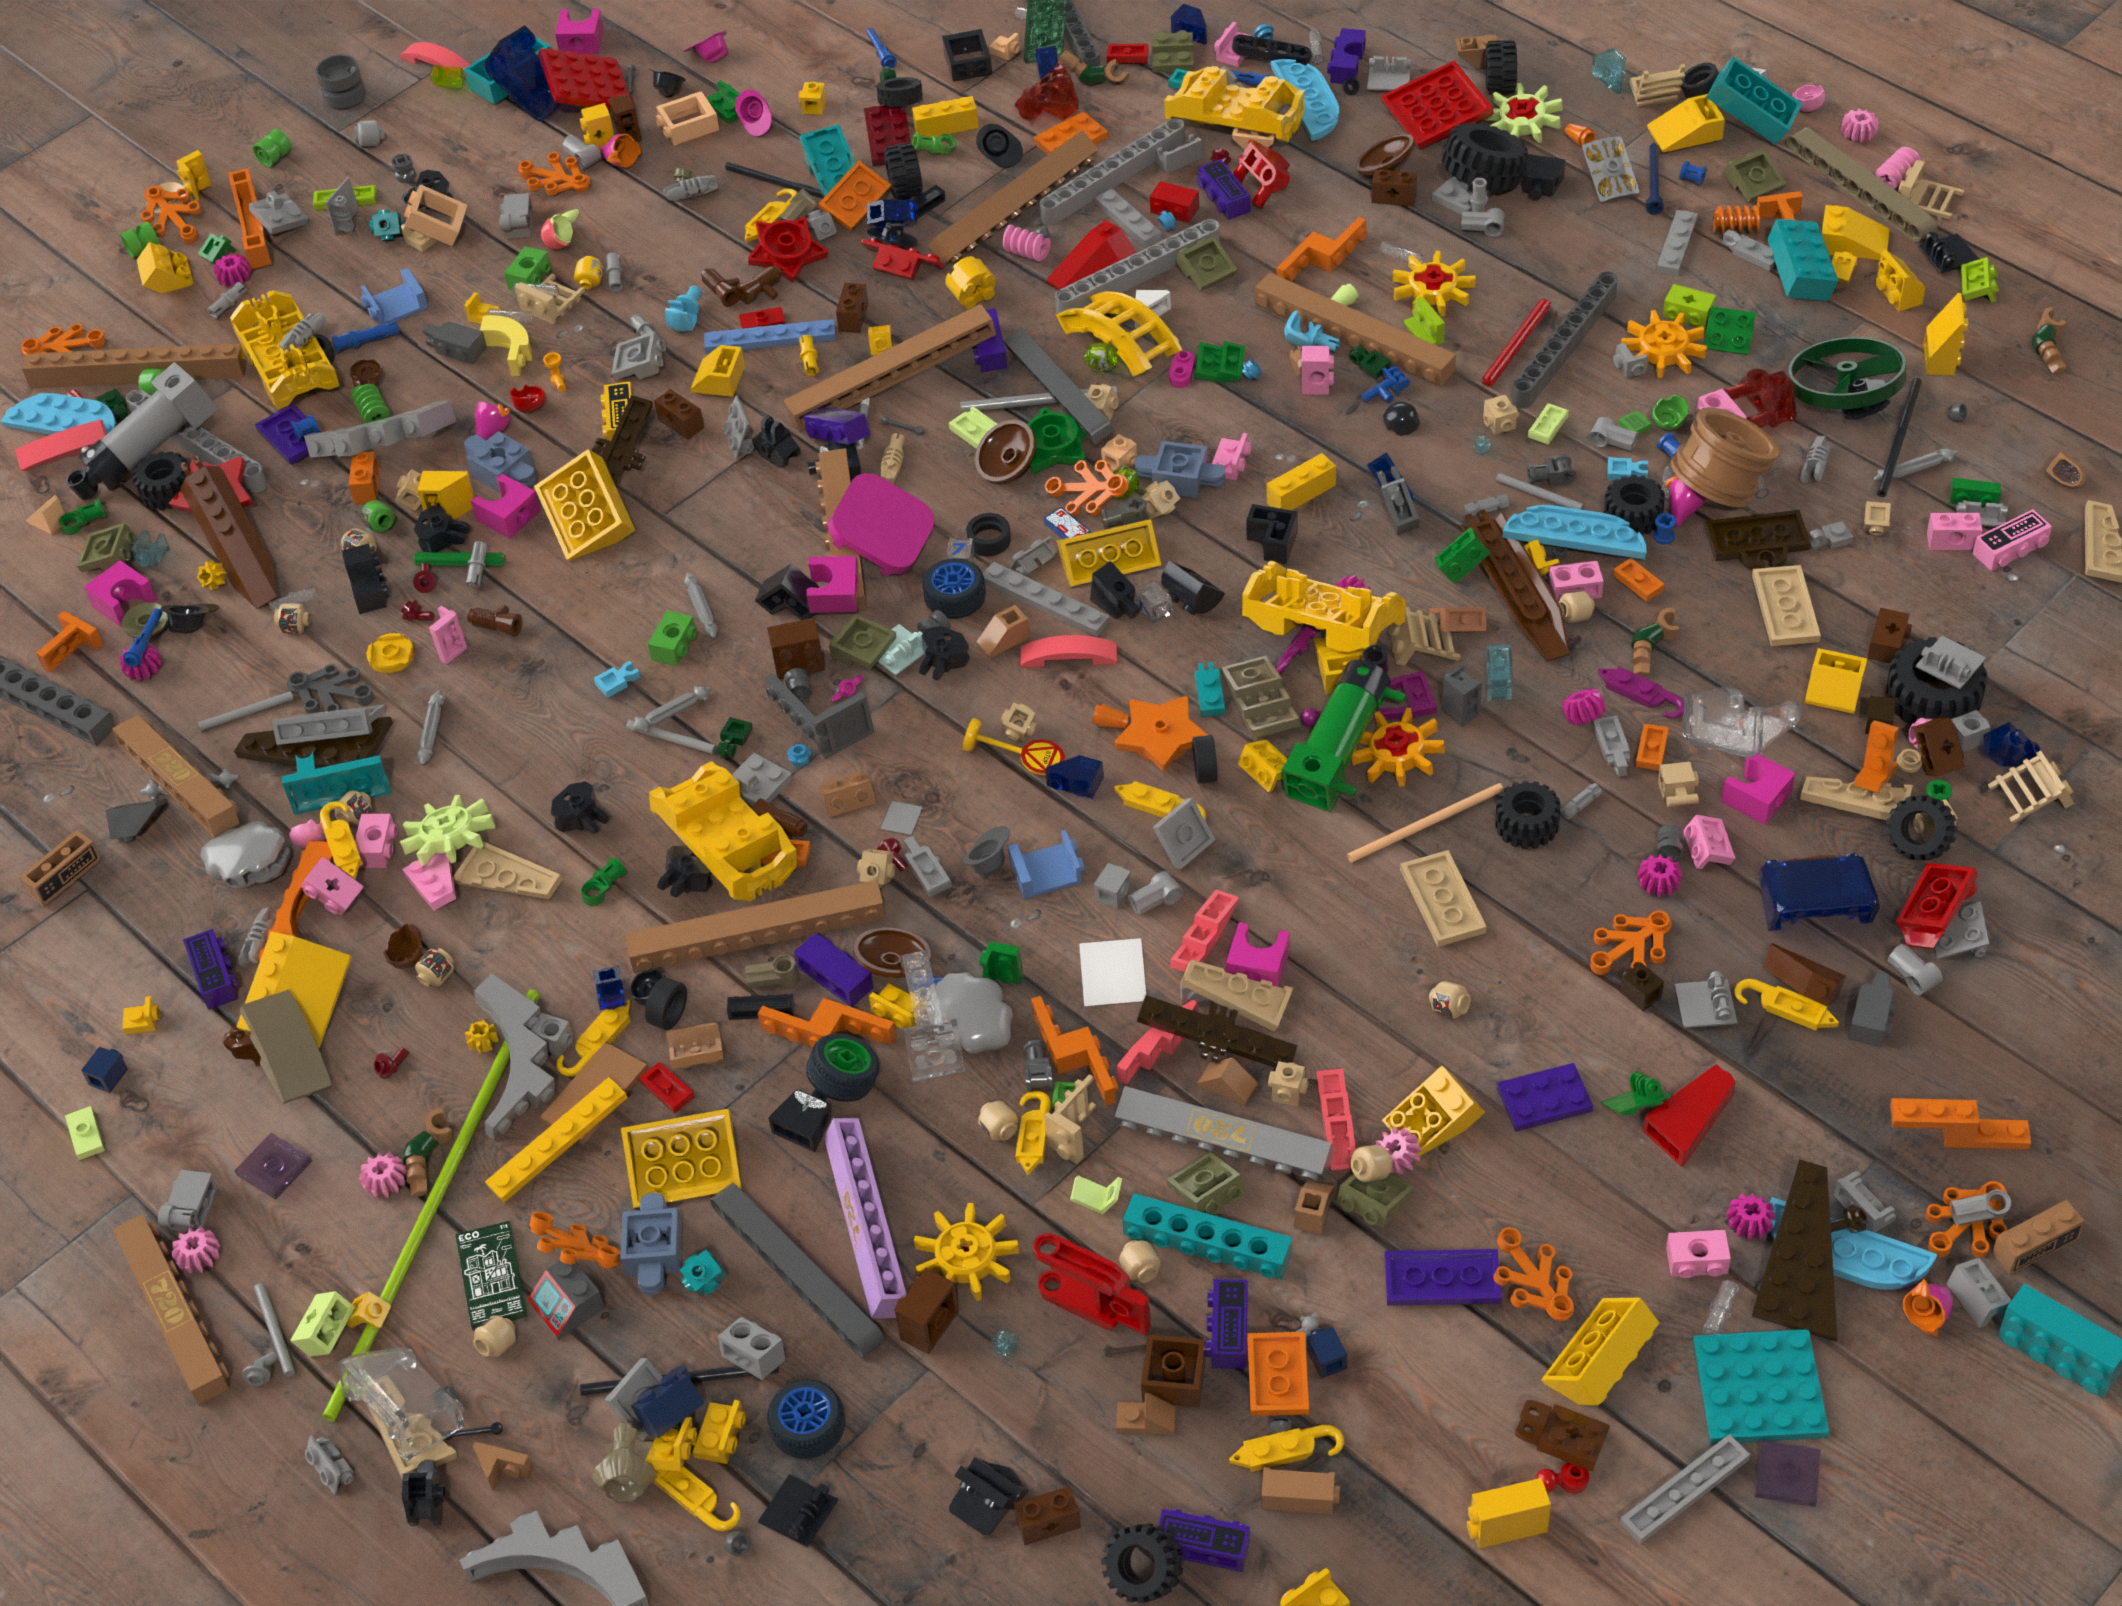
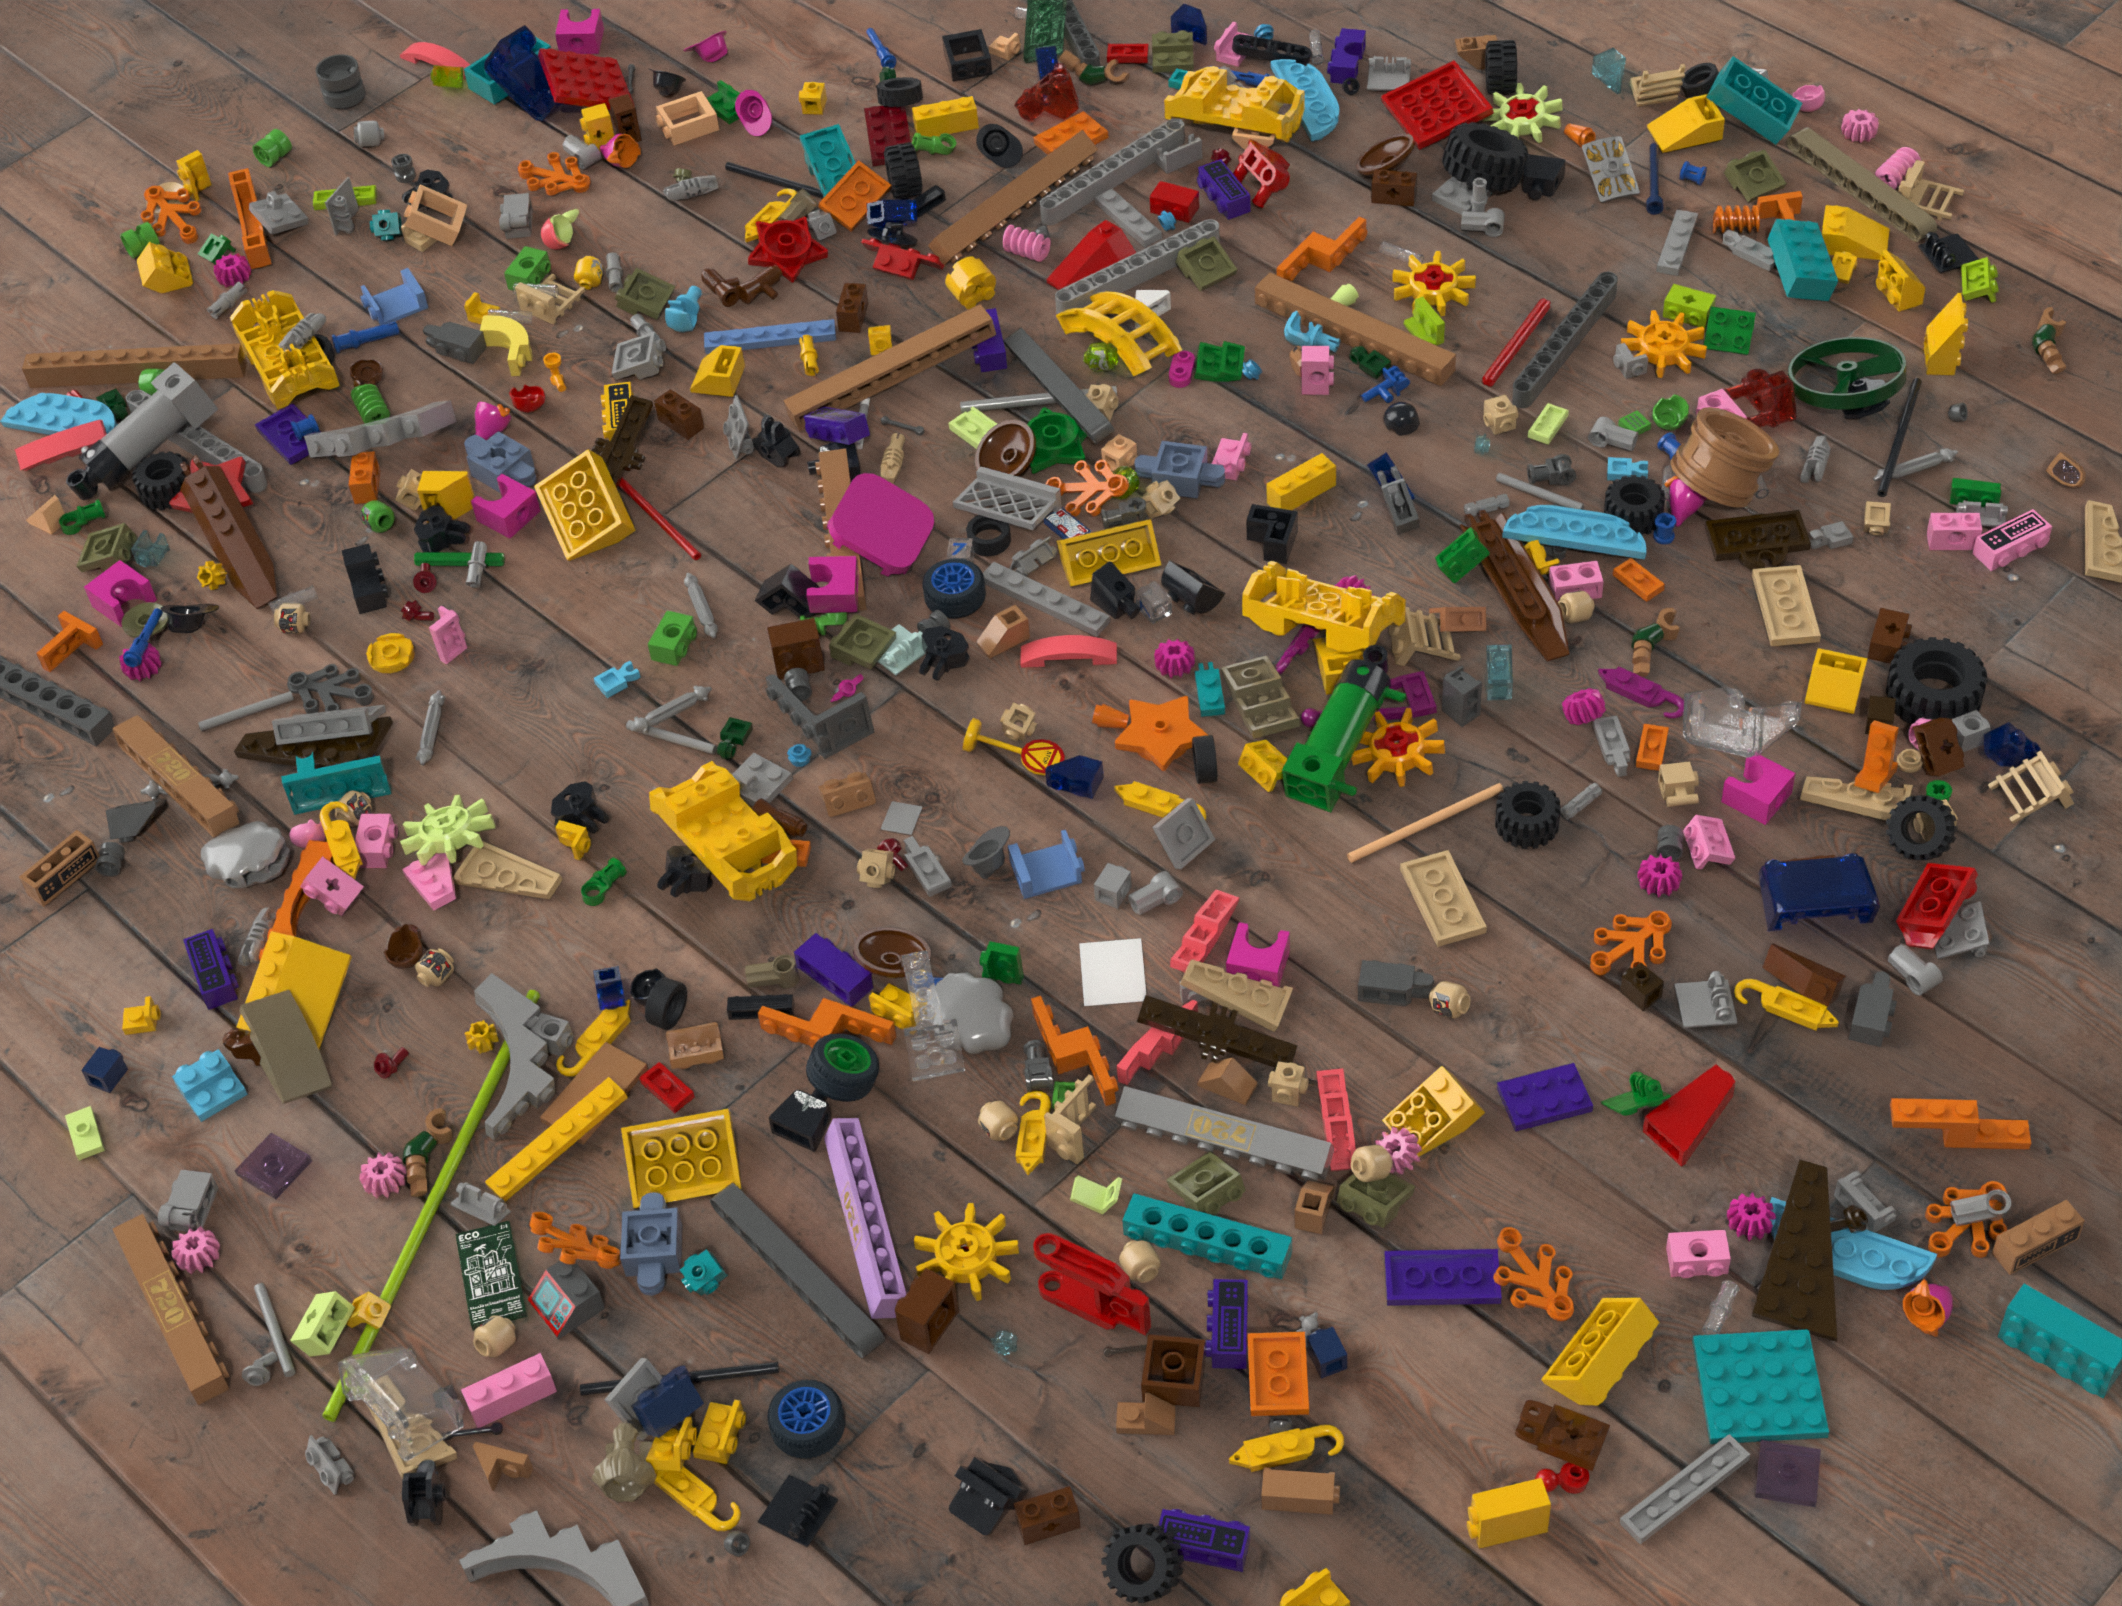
orange plant [21,323,106,356] -> none
head [341,528,377,552] -> none
reddish brown piece [467,605,522,637] -> none
medium nougat brick [625,880,885,973] -> none
light grey brick [718,1316,786,1380] -> none
red plate [739,307,785,329] -> none
light grey hinge [1916,636,1986,689] -> none
light grey hinge [1946,1258,2012,1328] -> none
none -> dark grey wheel [95,842,126,877]
none -> medium azure plate [172,1049,248,1122]
none -> light grey hinge [451,1182,511,1226]
none -> bright pink brick [461,1353,557,1428]
none -> yellow bracket [555,820,591,860]
none -> olive plate [615,268,675,320]
none -> red piece [618,477,701,561]
none -> bright green connector [800,612,847,636]
none -> light grey fence [953,467,1062,530]
none -> dark pink gear [1154,638,1195,679]
none -> dark grey hinge [1358,960,1434,1006]

